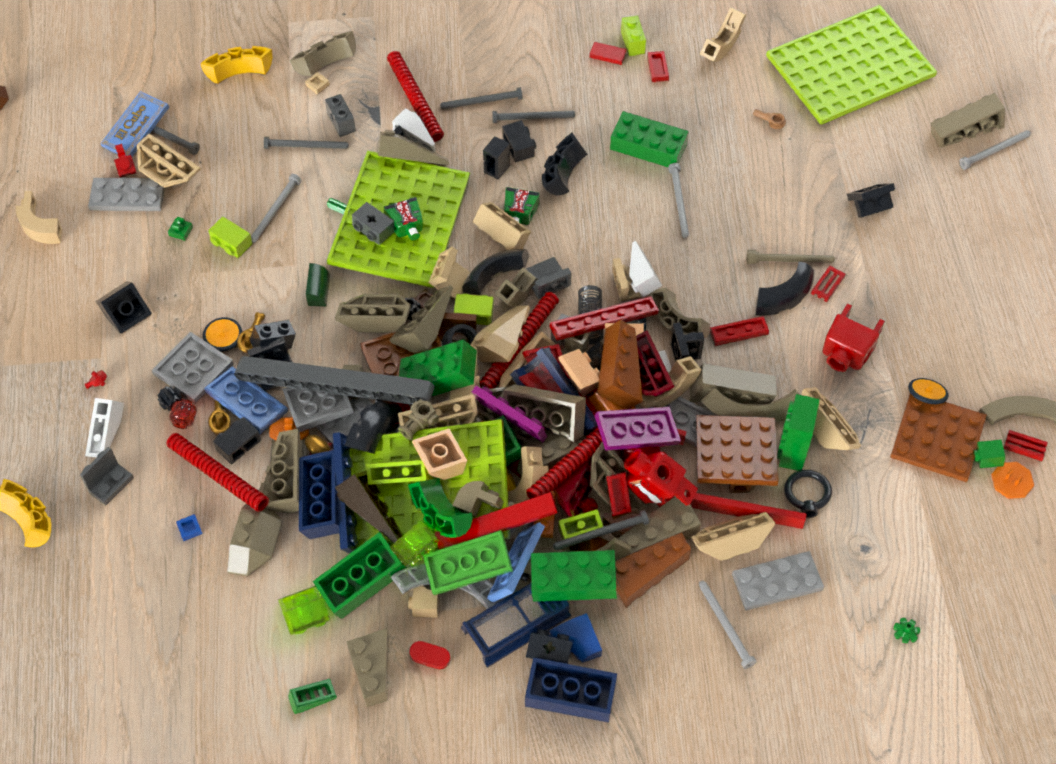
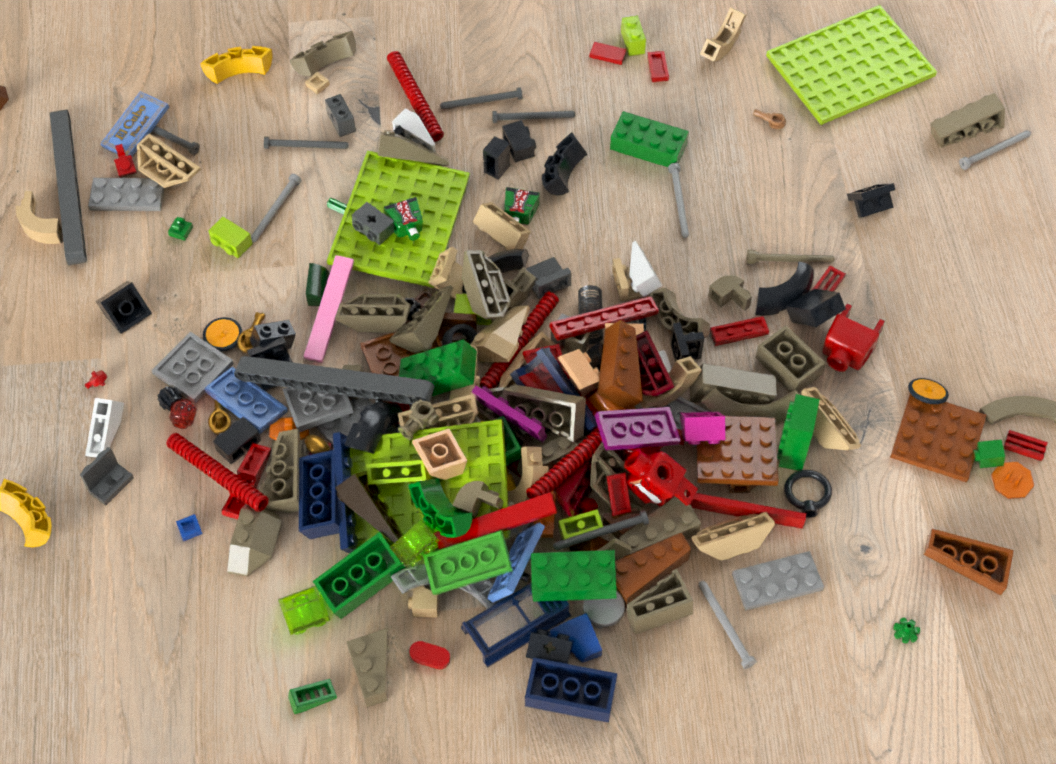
none -> dark grey beam [50,109,87,266]
none -> red slope [221,443,271,520]
none -> bright pink tile [304,255,354,363]
none -> dark tan wedge [462,250,511,319]
none -> light grey tile [583,590,625,628]
none -> dark tan wedge [627,568,693,635]
none -> dark pink slope [680,412,725,445]
none -> dark tan brick [708,276,752,311]
none -> dark tan brick [755,325,826,393]
none -> black brick [785,289,846,327]
none -> dark orange wedge [924,529,1014,595]

